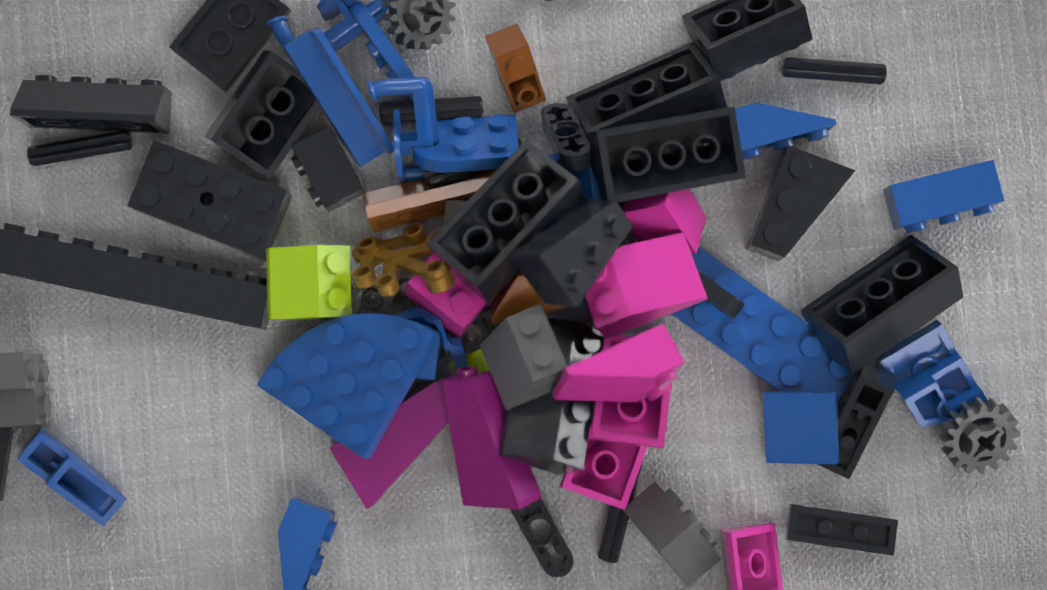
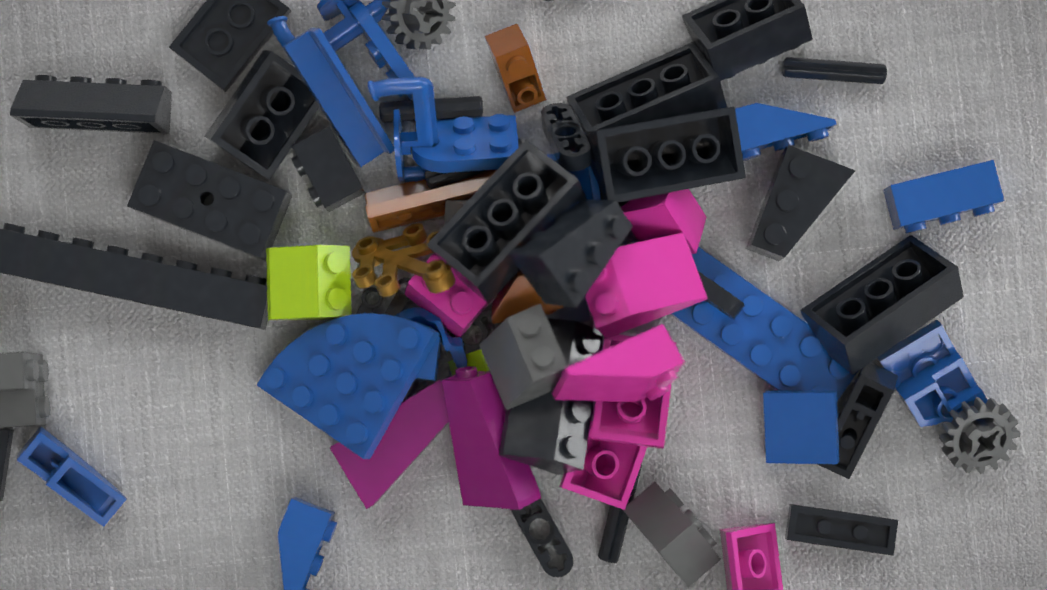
black axle [27,130,133,166] -> none

